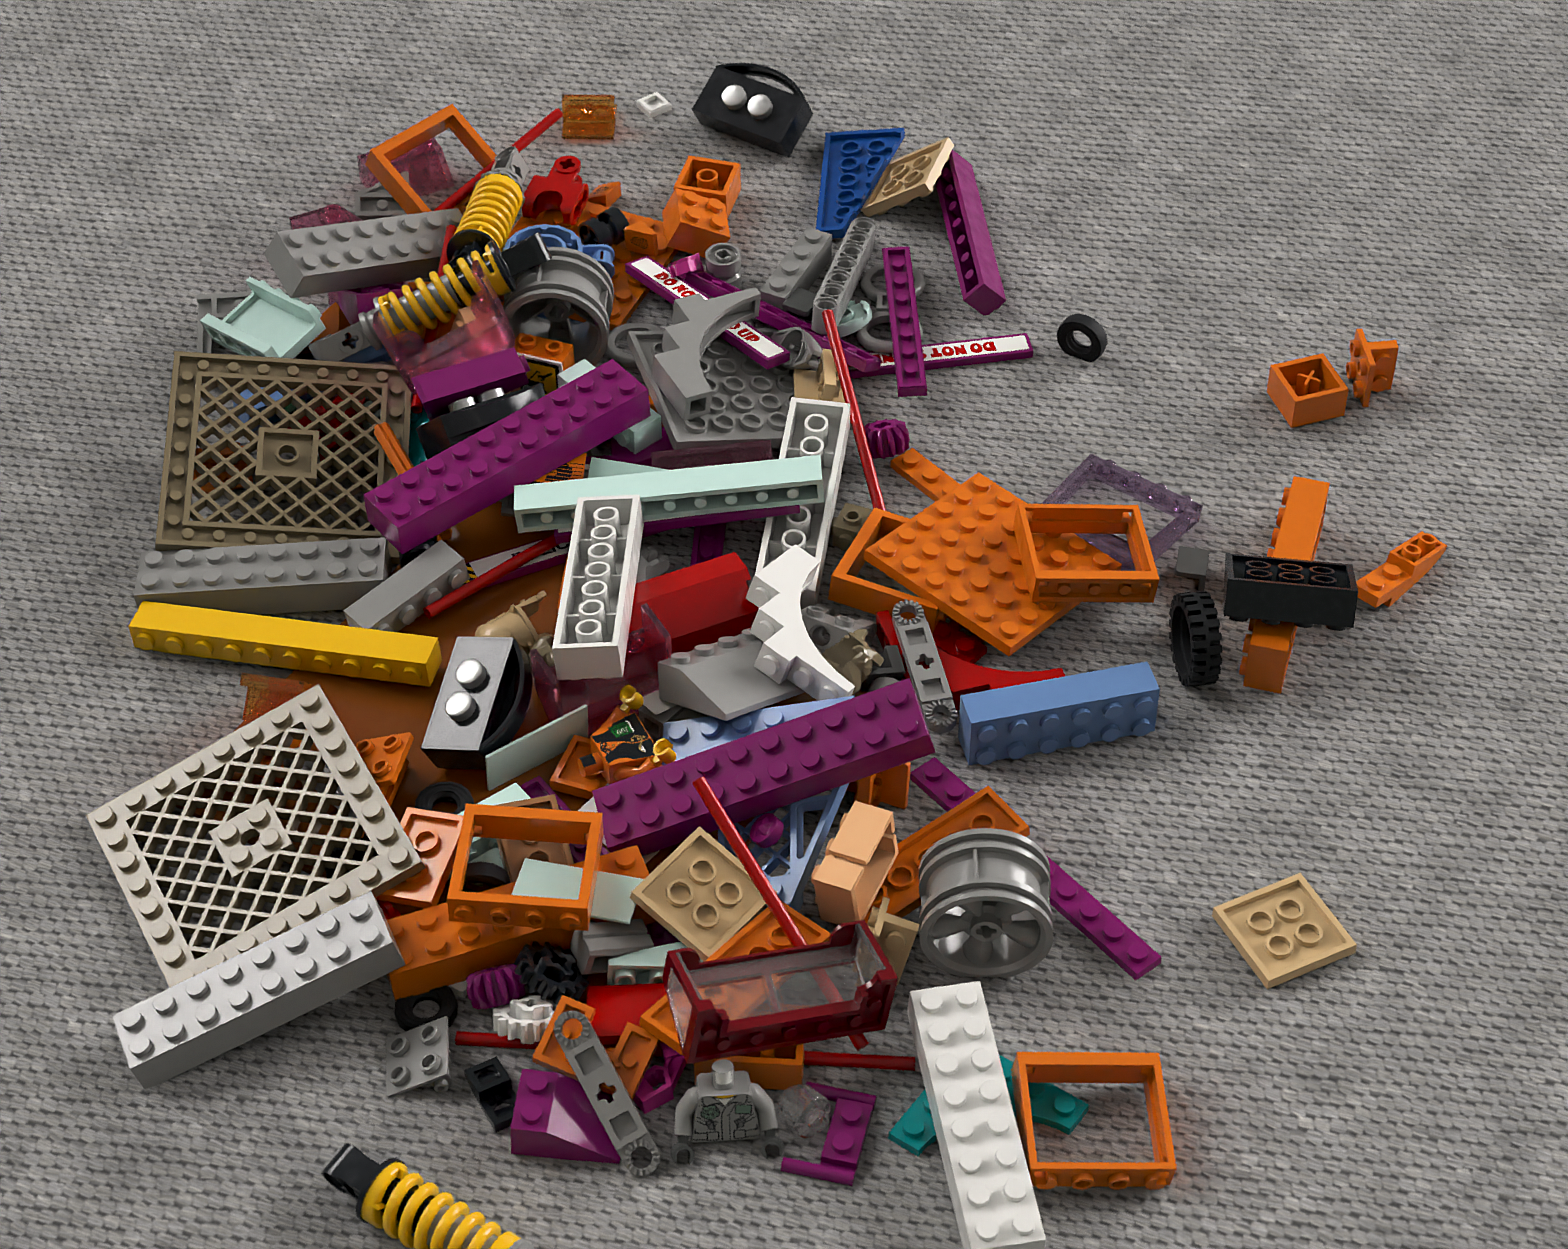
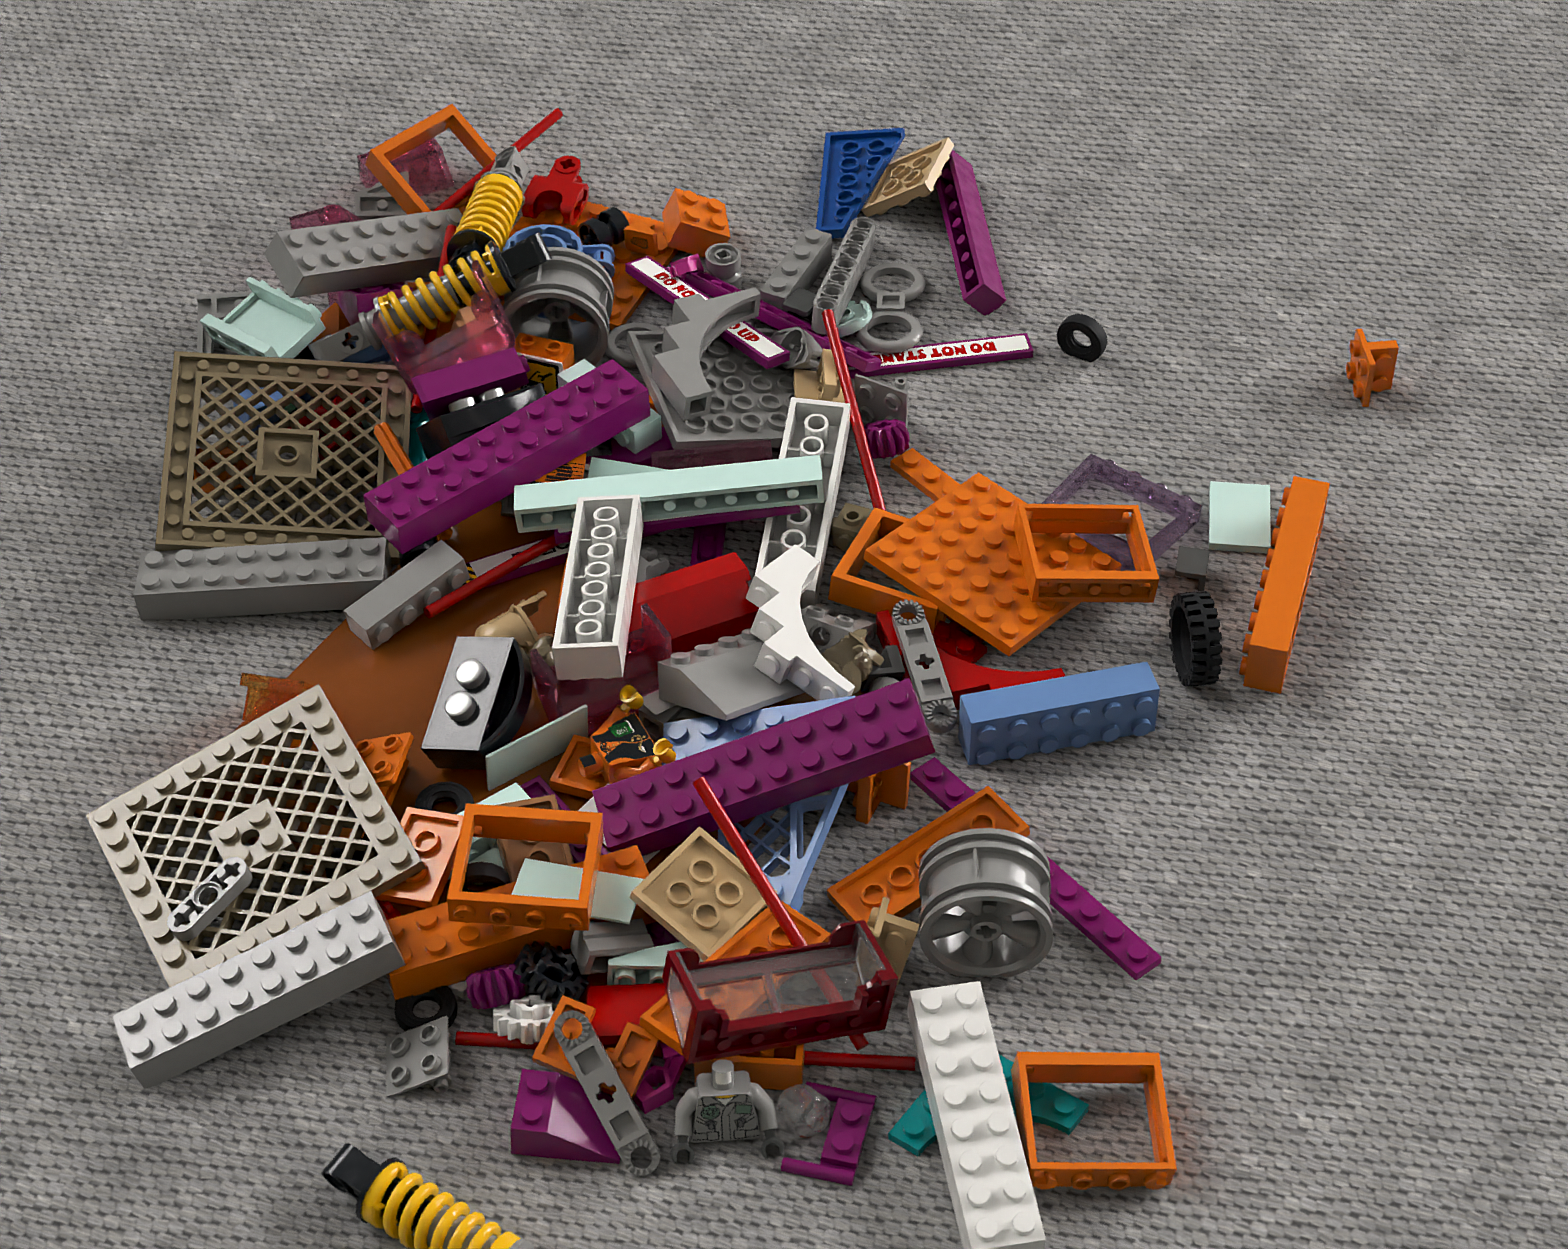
yellow brick [128,601,442,687] -> none
black slope [464,1057,517,1133] -> none
clear orange bracket [562,95,617,139] -> none
orange slope [587,181,621,207] -> none
white tile [636,92,672,119] -> none
orange brick [674,155,741,219] -> none
black piece [692,63,813,158] -> none
magenta tile [750,813,784,848] -> none
light nougat piece [811,801,899,925] -> none
magenta tile [882,247,927,397] -> none
tan plate [1212,873,1357,989] -> none
black slope [1223,553,1358,631] -> none
orange brick [1267,353,1349,428] -> none
orange slope [1356,531,1447,608] -> none
none -> light grey beam [167,857,252,941]
none -> light grey hinge [855,374,910,428]
none -> light aqua tile [1208,481,1271,554]

